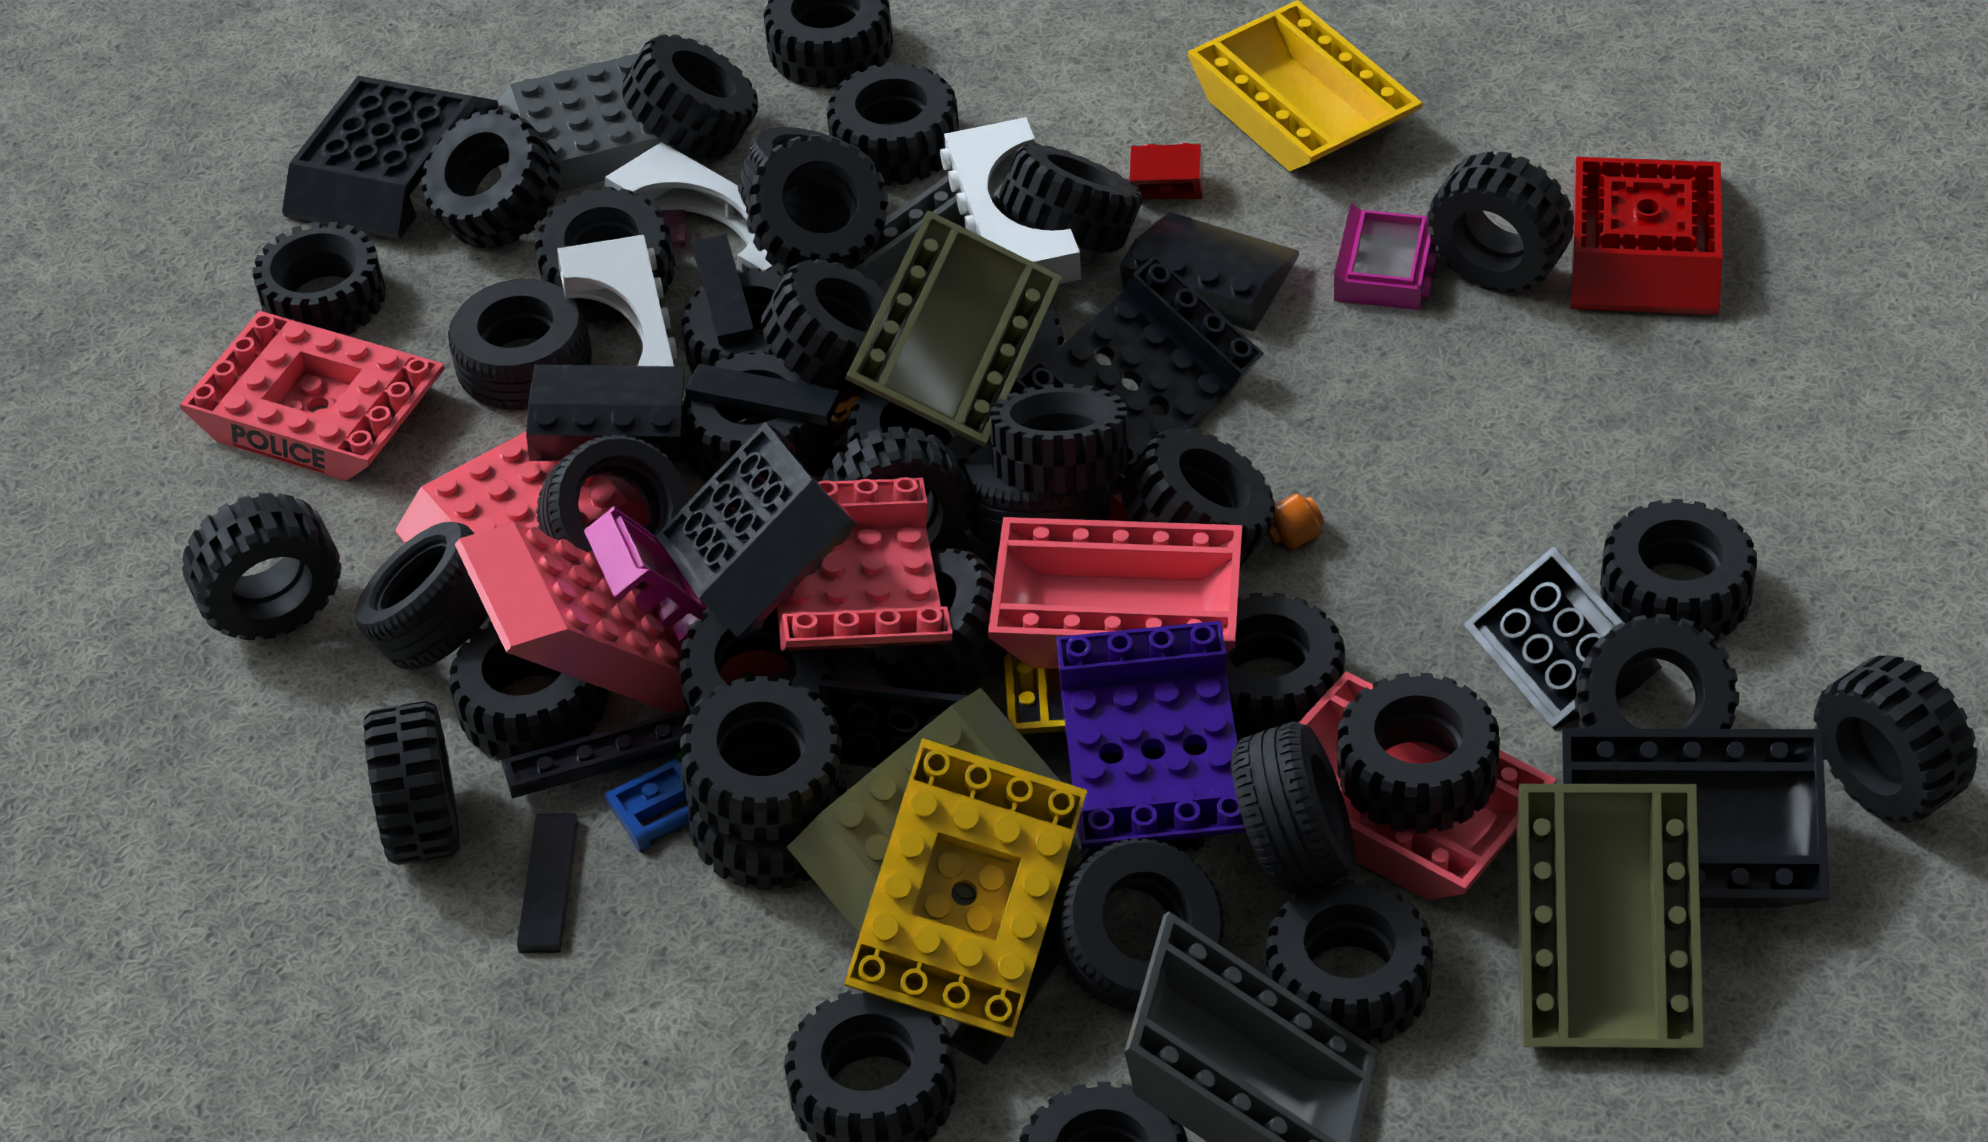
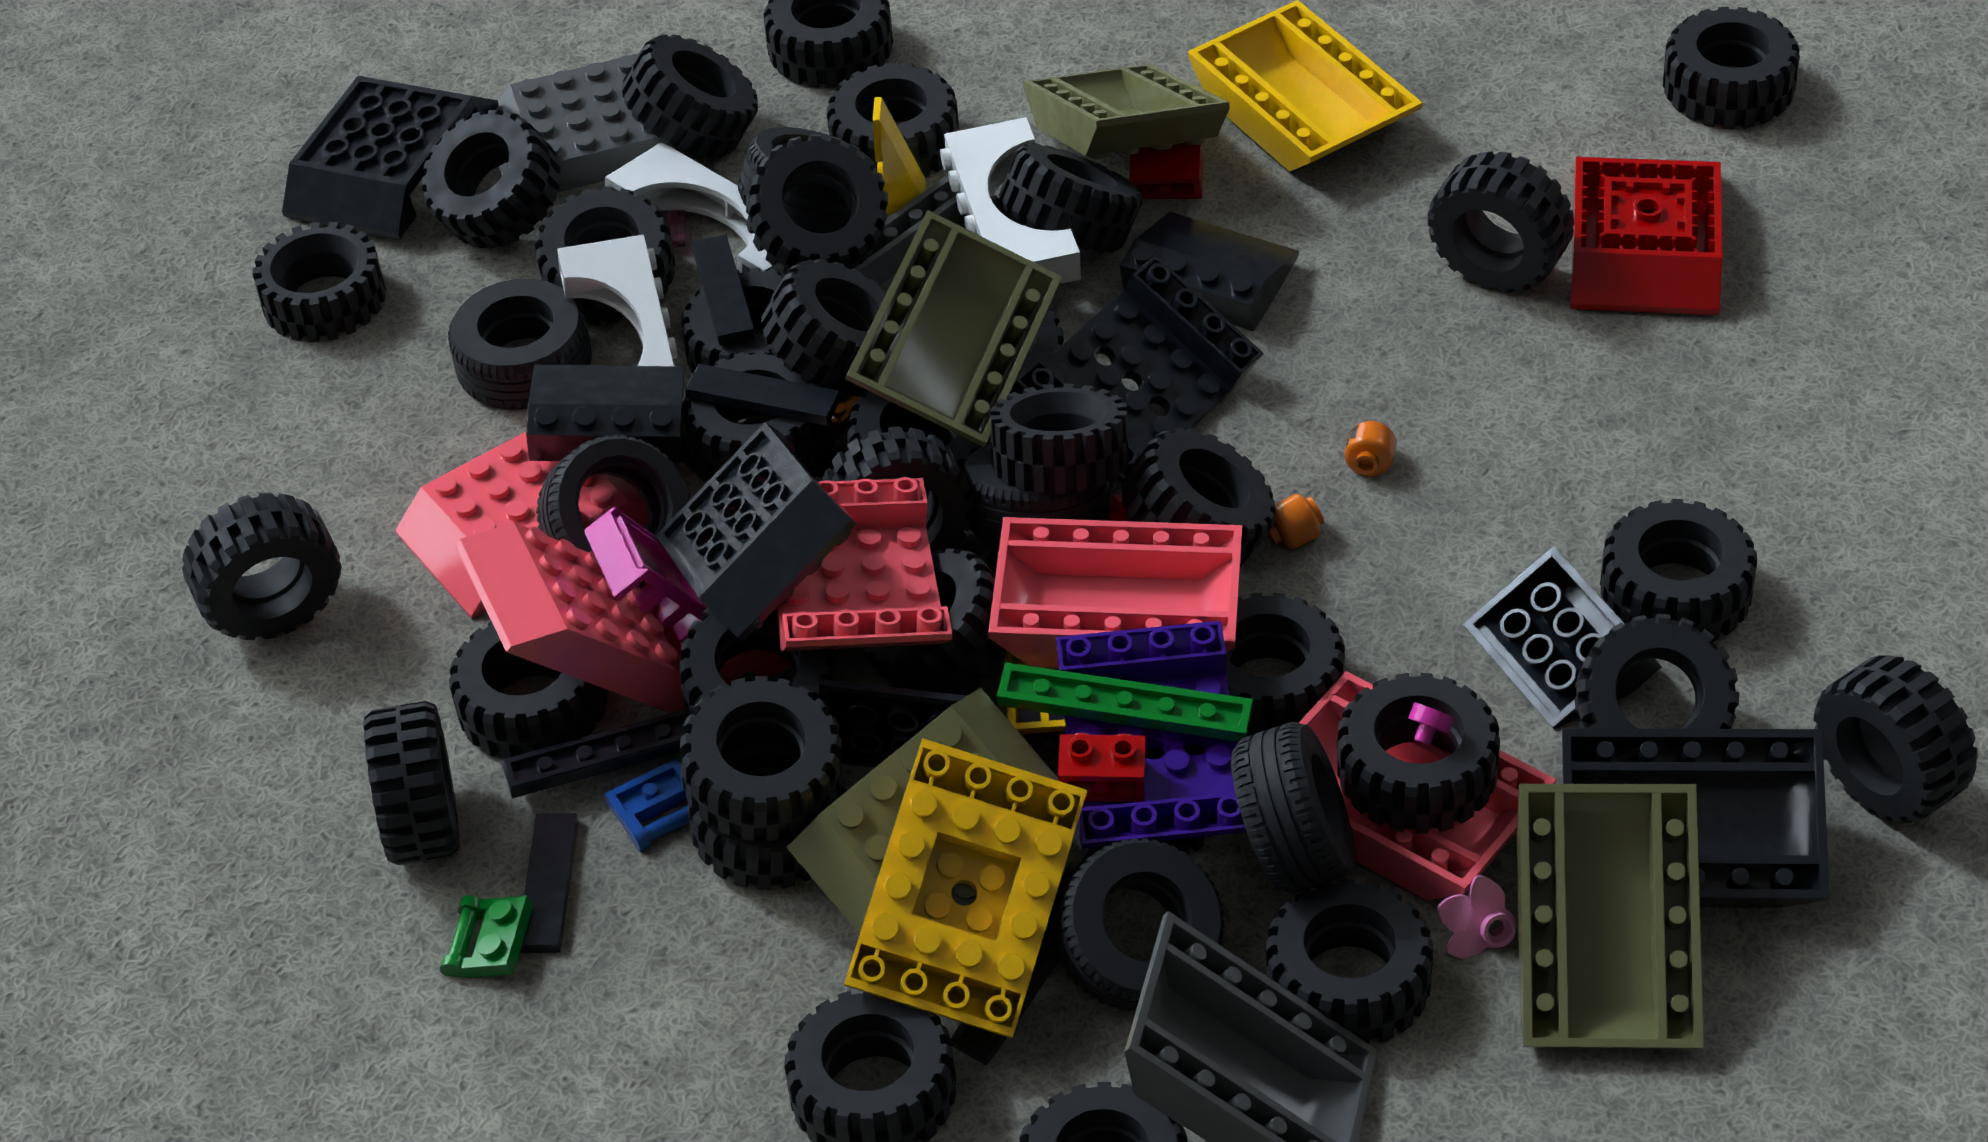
coral slope [180,311,445,481] -> none
black tyre [355,522,489,670] -> none
dark pink window [1334,202,1437,310] -> none
none -> green plate [440,895,534,978]
none -> yellow wedge [873,97,926,218]
none -> green plate [997,662,1253,742]
none -> olive slope [1023,64,1230,159]
none -> red brick [1058,733,1146,802]
none -> orange head [1344,421,1397,477]
none -> dark pink tile [1408,702,1454,745]
none -> bright pink plate [1437,875,1516,959]
none -> black tyre [1663,7,1800,129]

